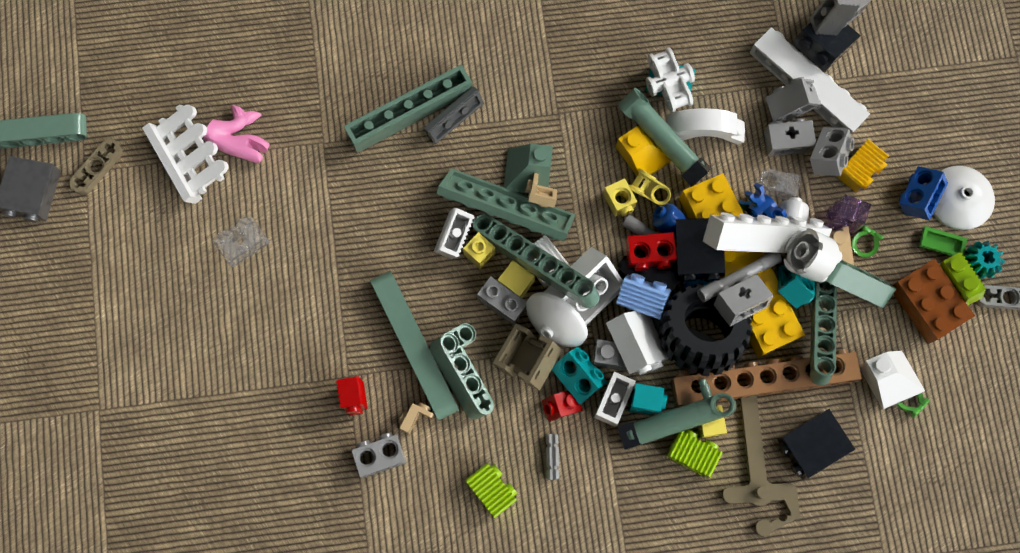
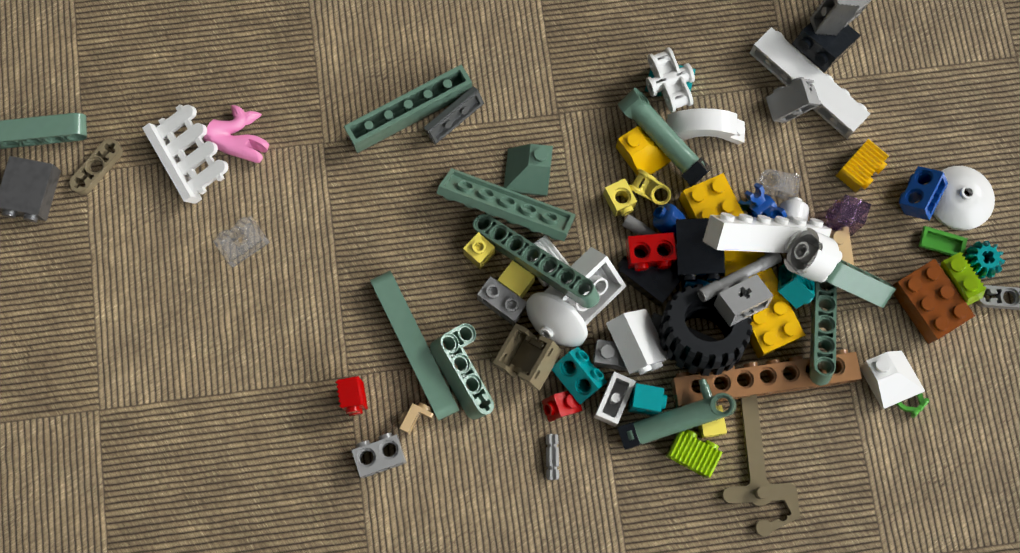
white brick [434,208,474,259] -> none
lime brick [465,462,518,518] -> none
tan bracket [525,173,557,208] -> none
light blue brick [616,273,671,320] -> none
light grey brick [764,118,816,156] -> none
black brick [777,409,856,480] -> none
light grey brick [810,127,854,176] -> none
bright green piece [851,225,884,258] -> none

